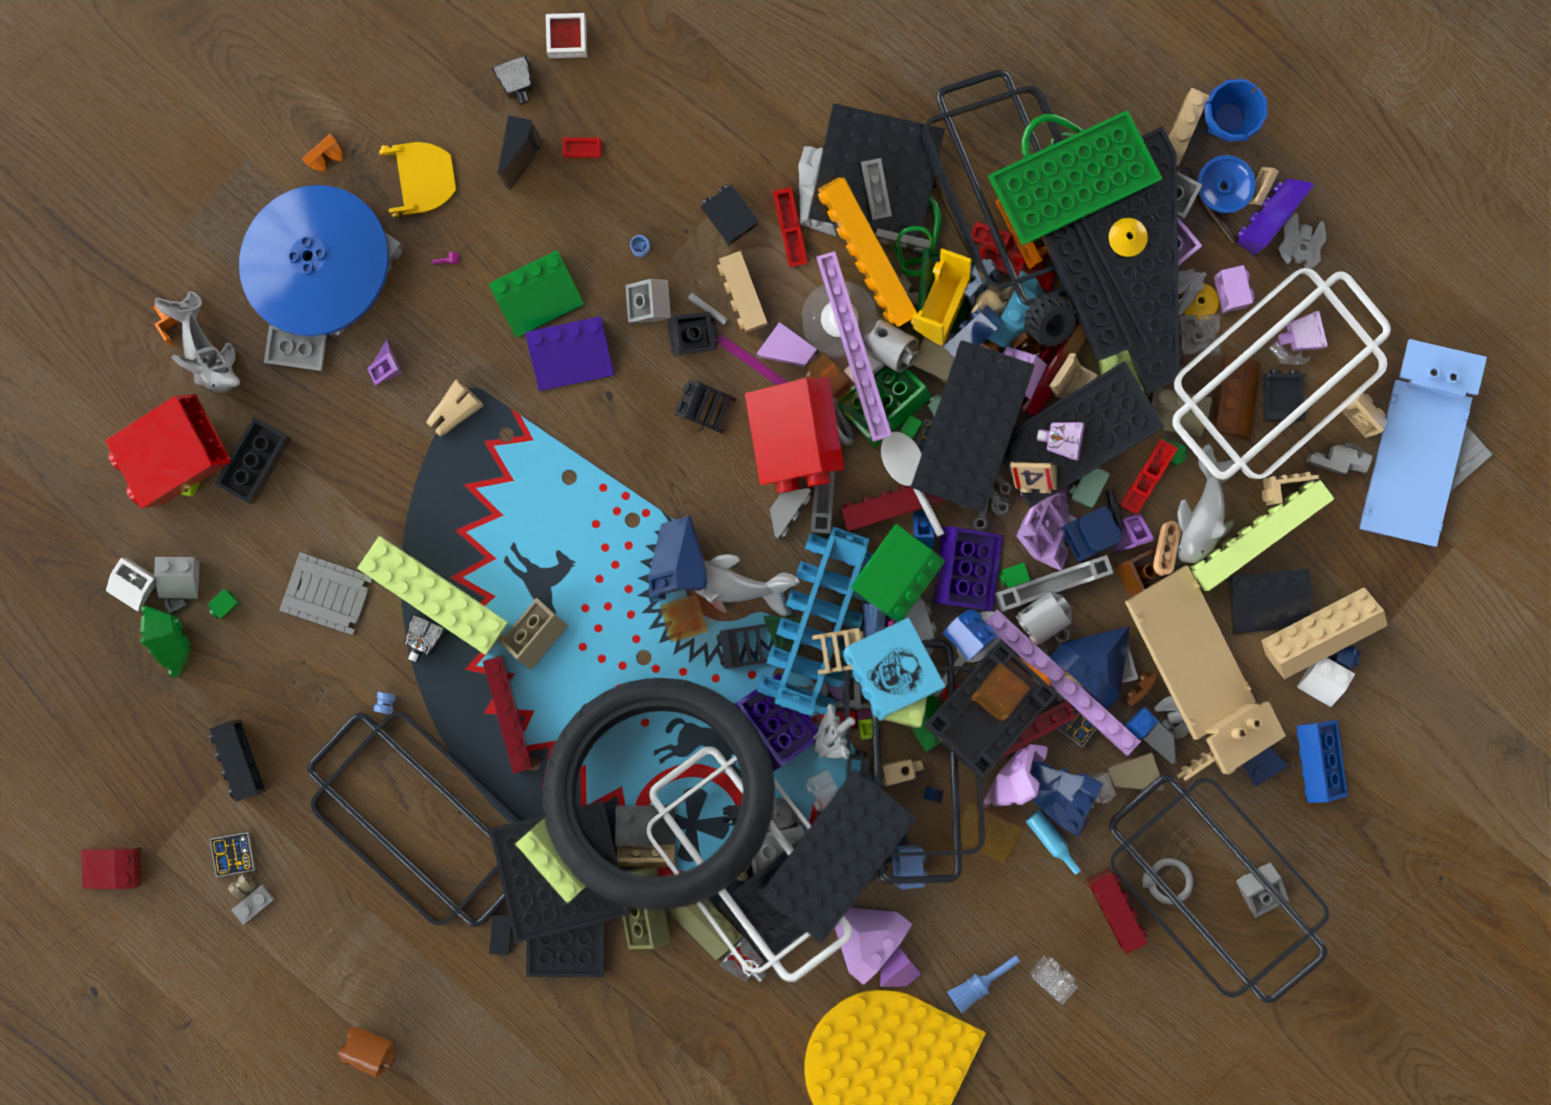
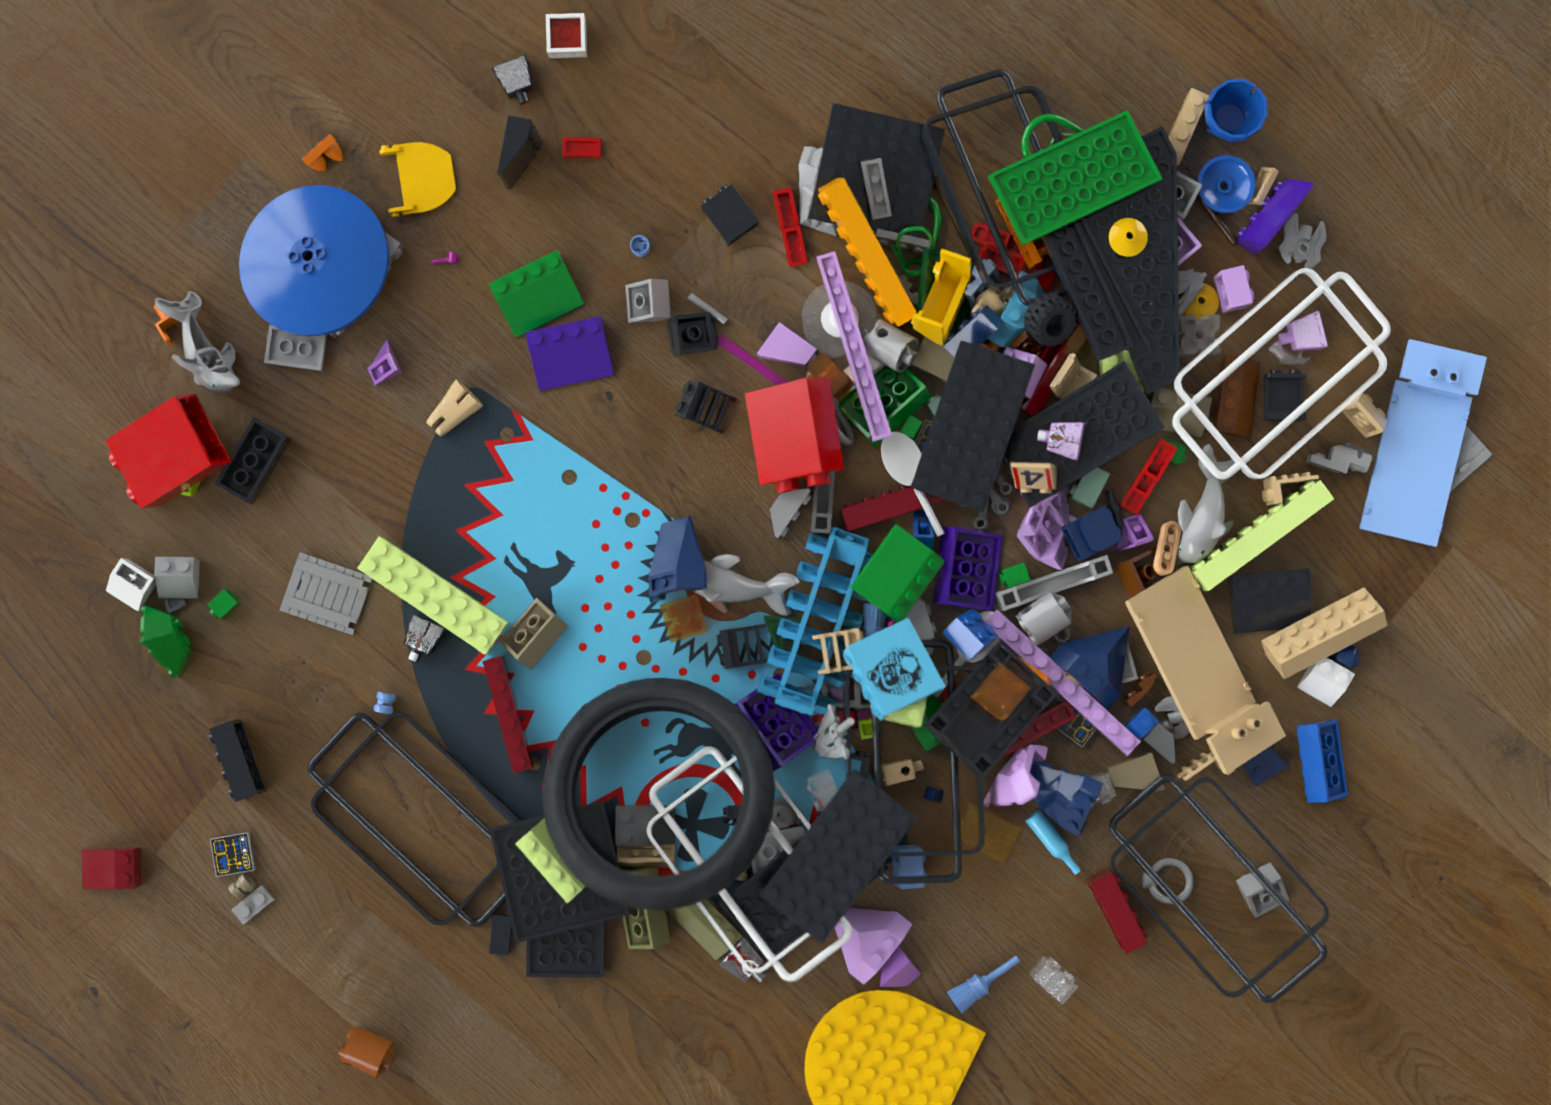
tan brick [717,251,767,333] -> none

